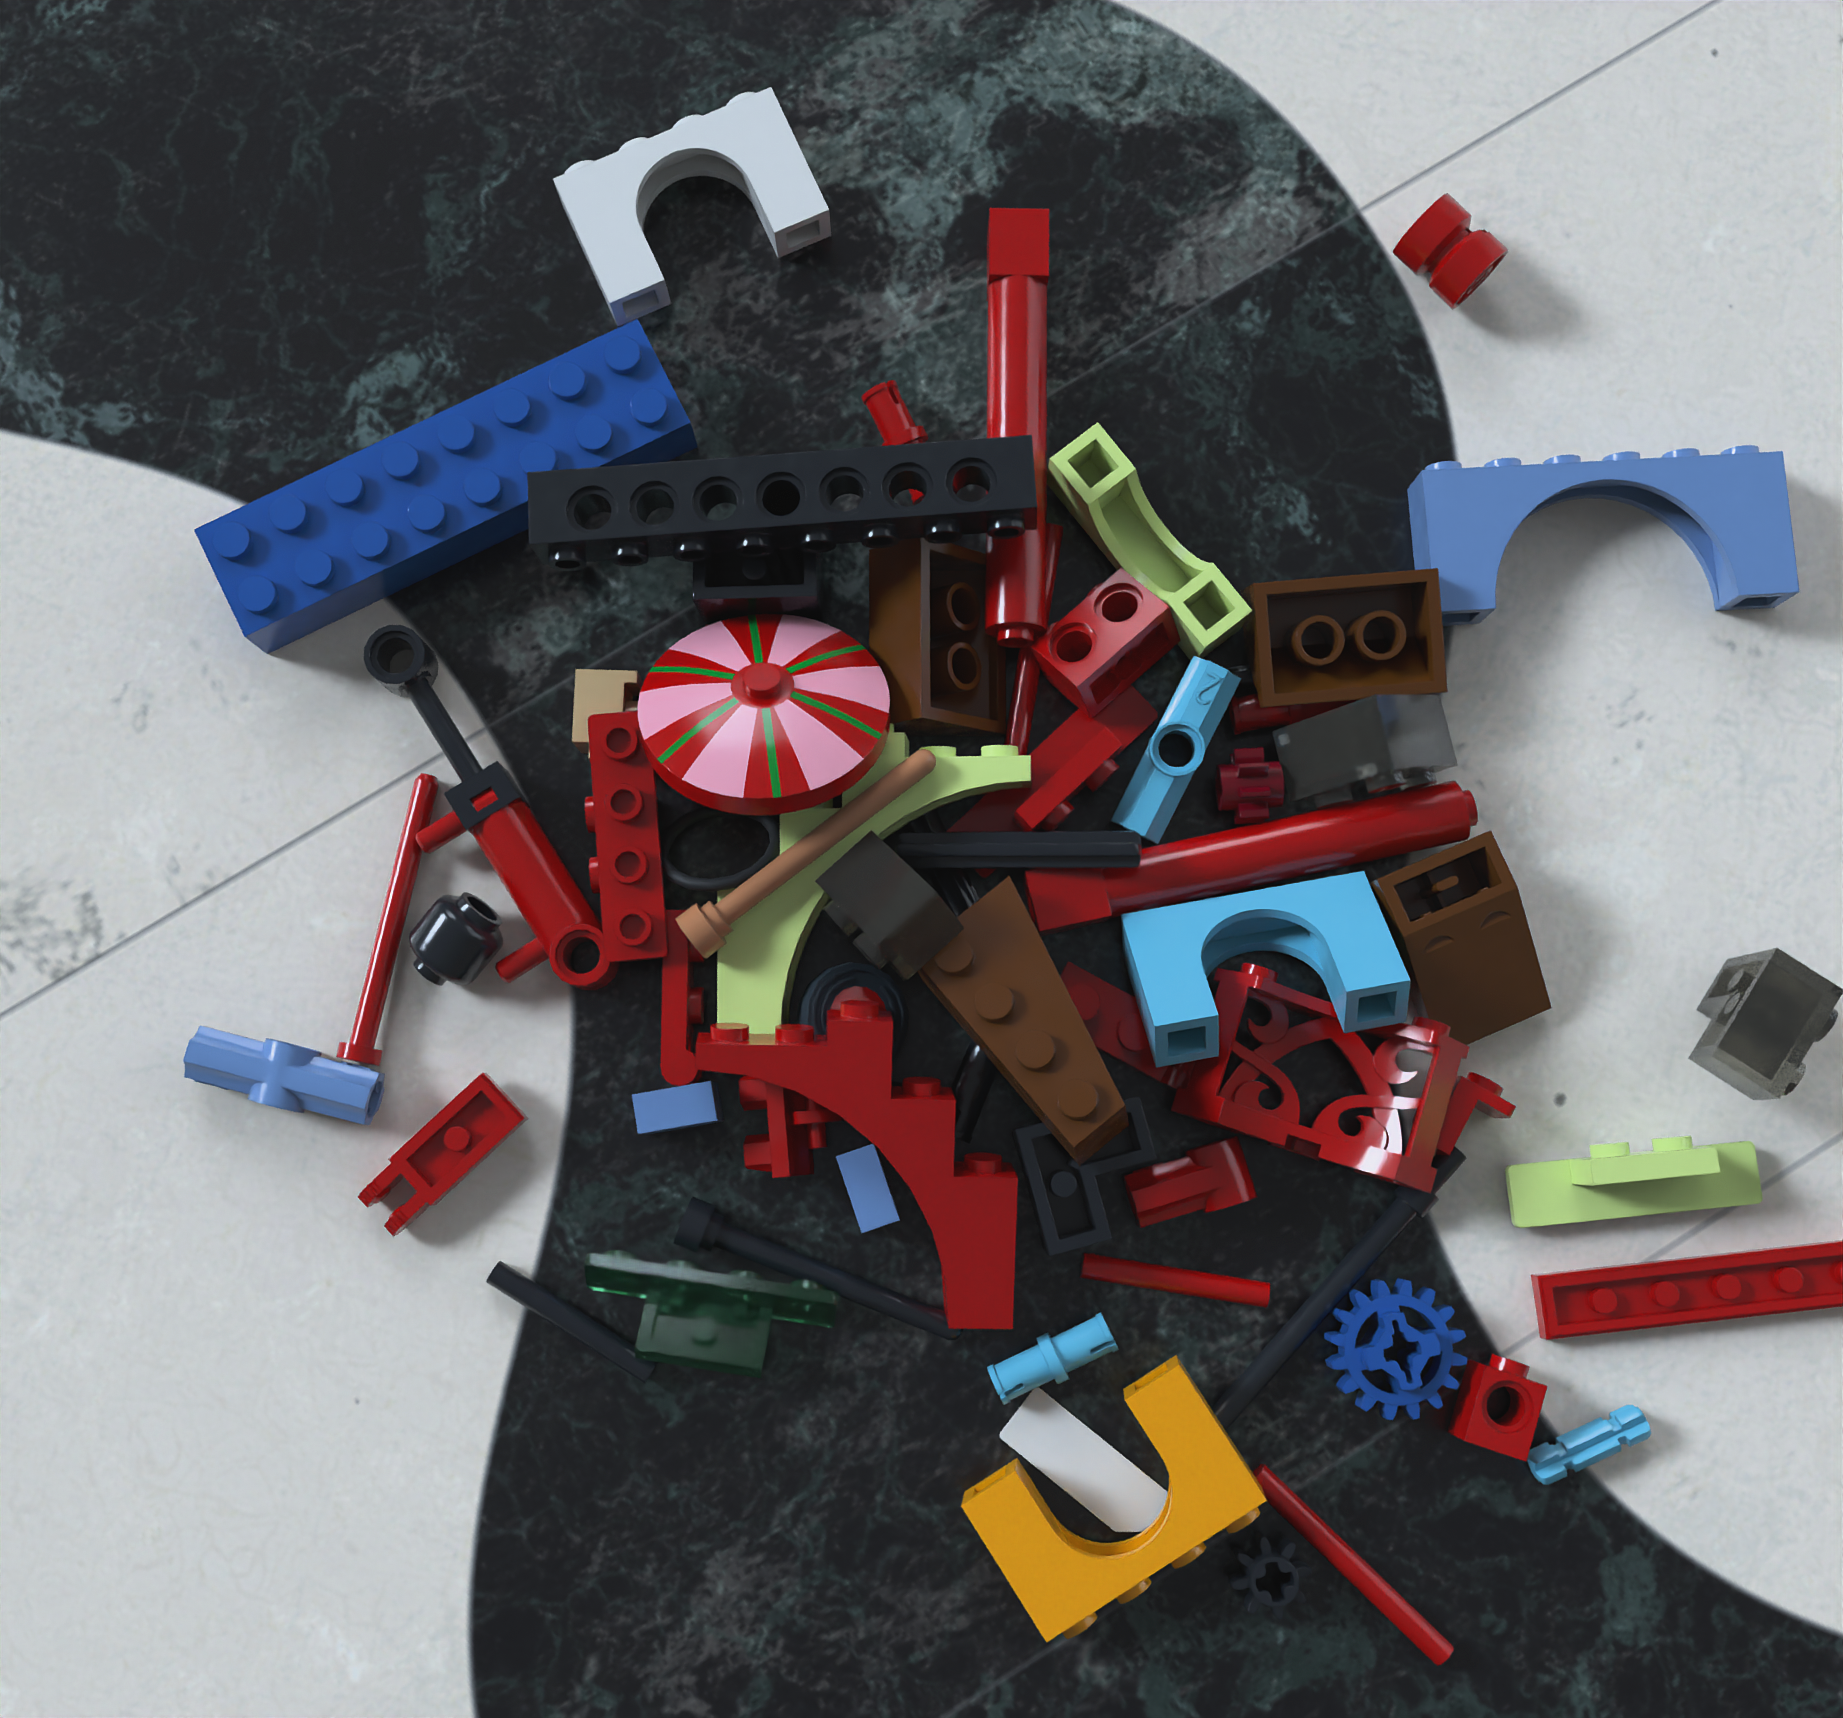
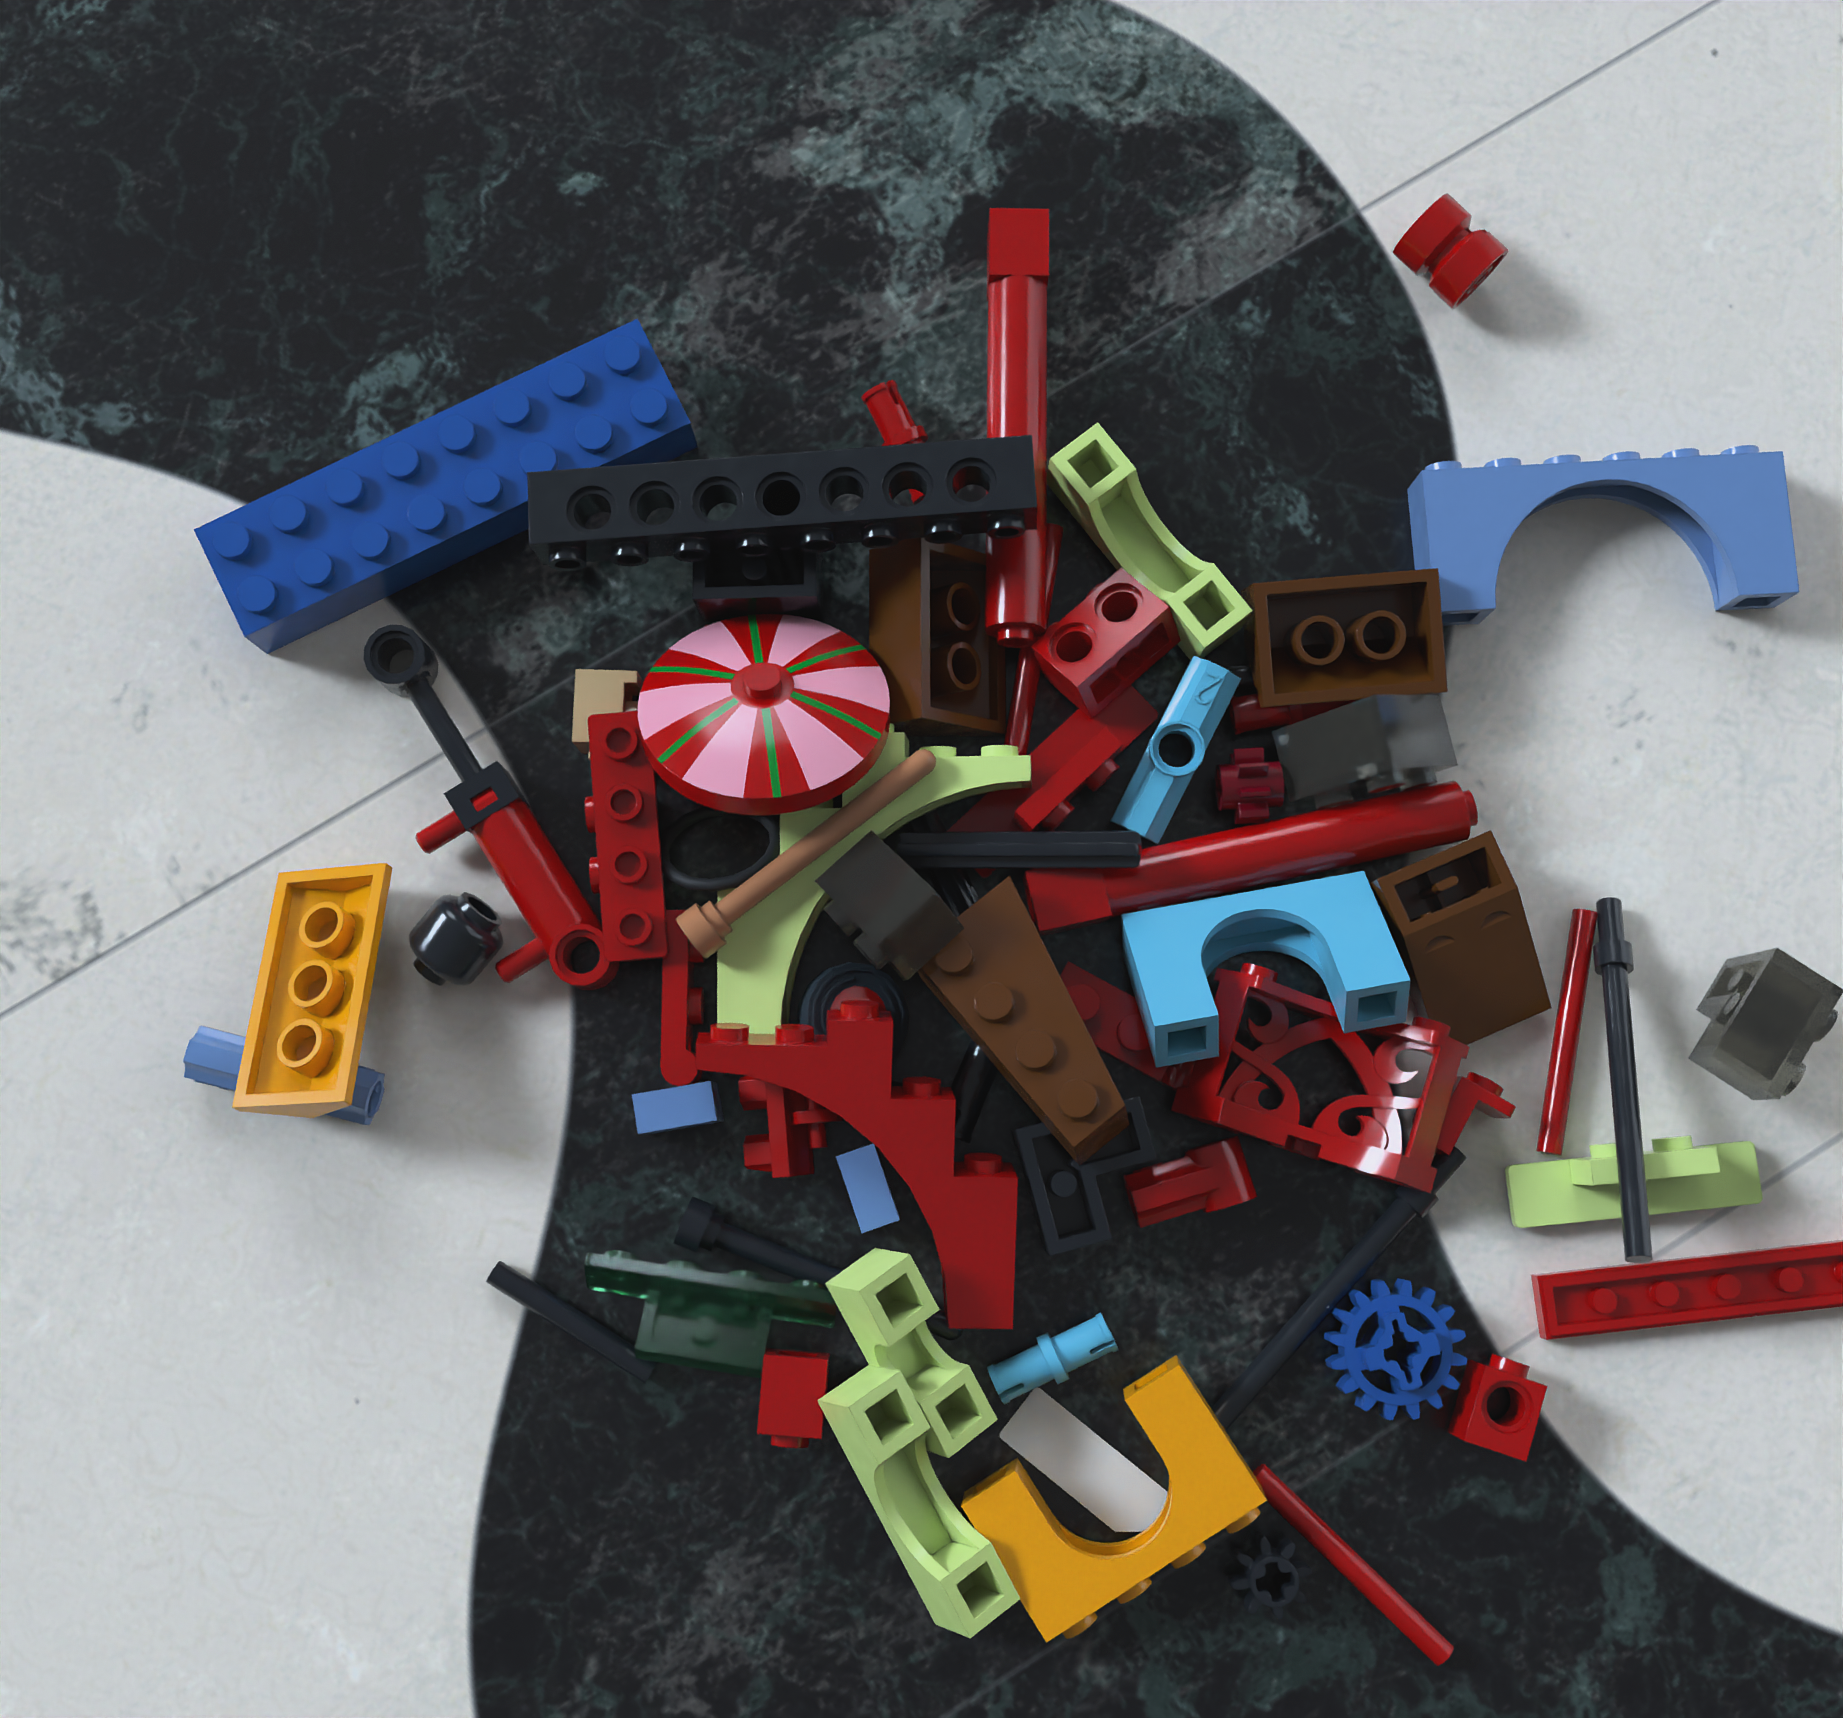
red bar [336,773,439,1066] -> none
red hinge [358,1073,529,1237] -> none
white arch [553,87,831,326] -> none
red bar [1080,1253,1270,1308] -> none
medium azure axle [1527,1405,1651,1485] -> none
none -> light orange slope [232,863,392,1118]
none -> red brick [757,1348,830,1448]
none -> yellowish green arch [817,1365,1021,1638]
none -> yellowish green arch [825,1248,998,1458]
none -> red bar [1536,909,1598,1156]
none -> black bar [1593,897,1653,1263]

